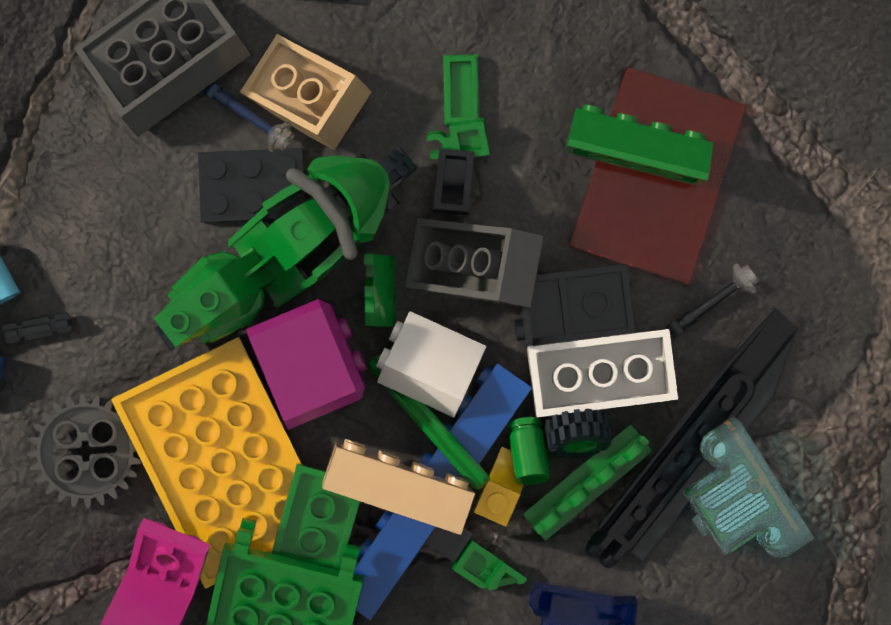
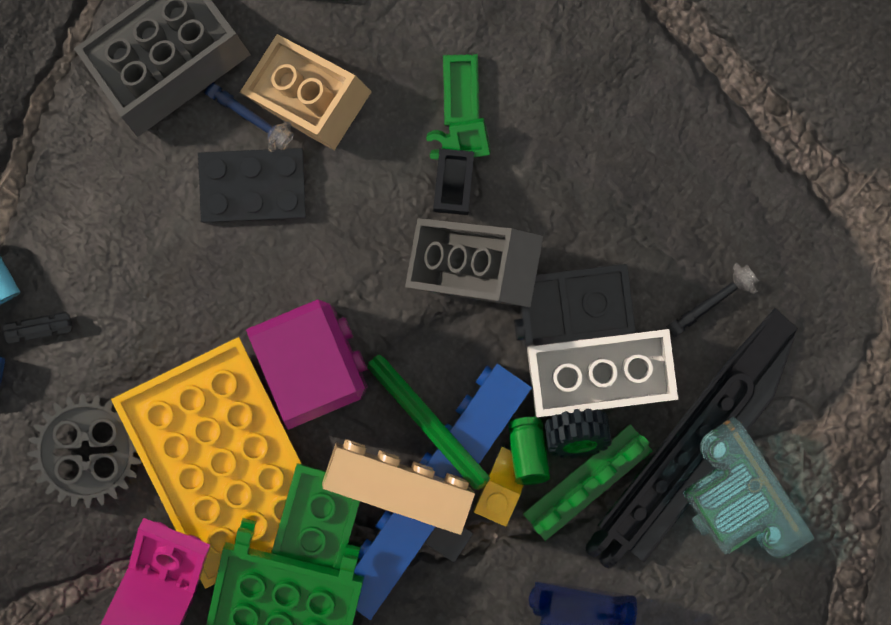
green piece [154,147,417,351] -> none
green slope [364,254,397,327] -> none
white brick [376,311,486,417] -> none
green slope [451,538,528,591] -> none
green slope [564,105,714,186] -> none
clear red piece [570,67,746,284] -> none

